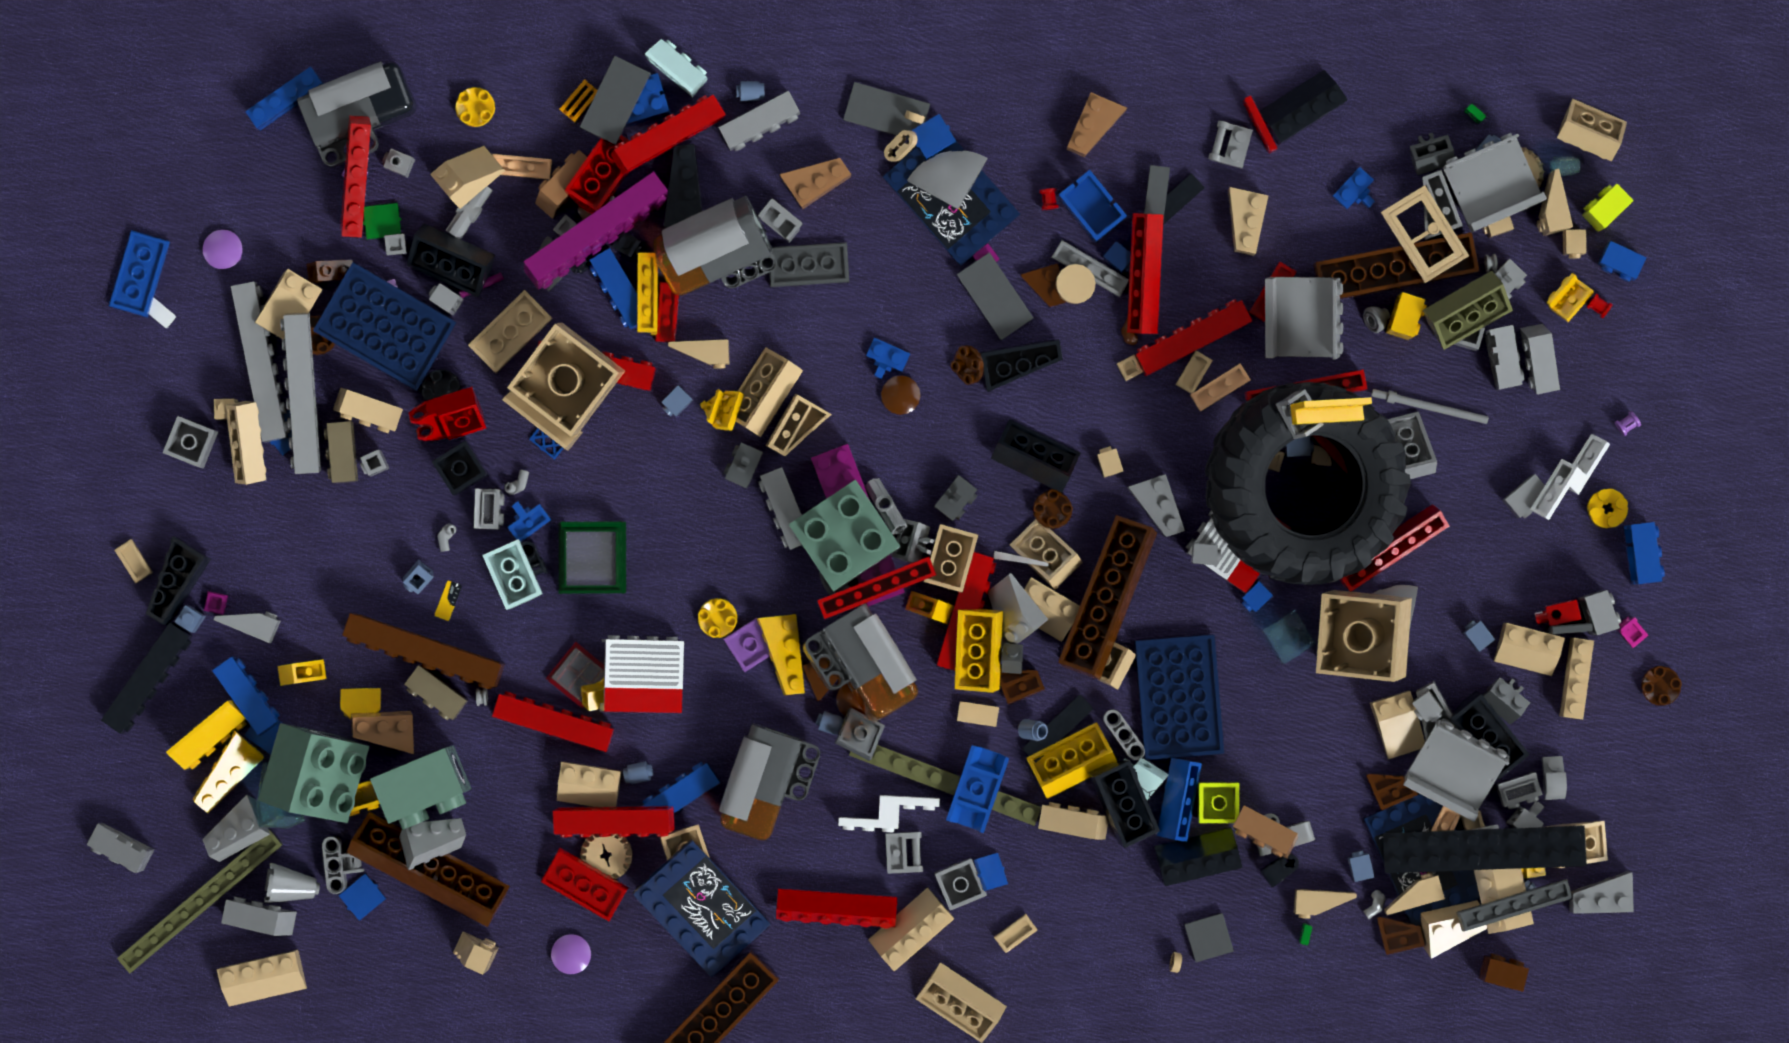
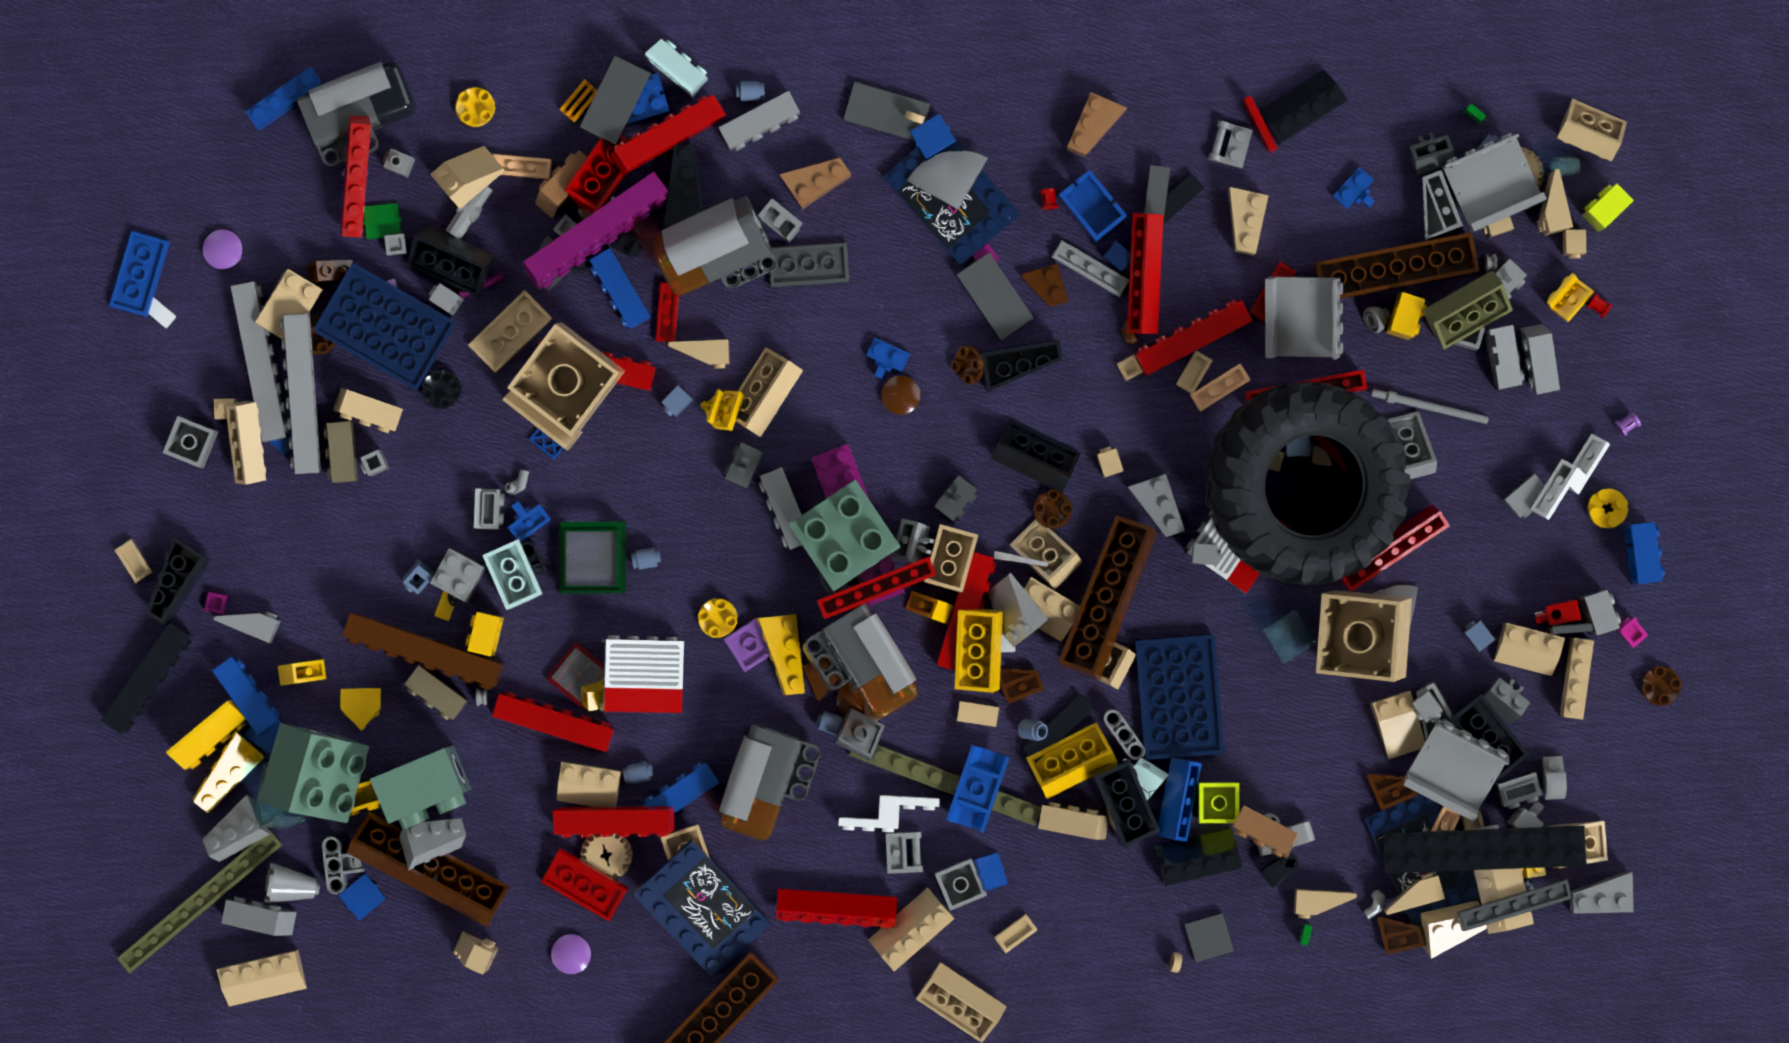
light grey wedge [87,822,155,873] -> none
sand blue brick [175,605,206,633] -> none
medium nougat wedge [351,711,414,754] -> none
red brick [408,387,487,441] -> none
black brick [432,441,489,496] -> none
light grey arm [437,524,456,552] -> none
yellow fence [637,253,658,335] -> none
tan wedge [765,394,832,456] -> none
light grey piece [864,478,907,535] -> none
tan beam [884,130,917,162] -> none
dark grey brick [1002,643,1023,674] -> none
tan tile [1055,264,1096,304] -> none
blue brick [1241,581,1273,612] -> none
light grey window [1276,389,1324,439] -> none
yellow fence [1290,398,1372,425] -> none
sand blue brick [1347,851,1374,882] -> none
tan door [1381,185,1469,283] -> none
reddish brown brick [1479,953,1529,992] -> none
blue brick [1597,241,1647,282] -> none
none -> light grey brick [430,548,486,602]
none -> yellow brick [465,612,504,656]
none -> sand blue brick [631,547,661,570]

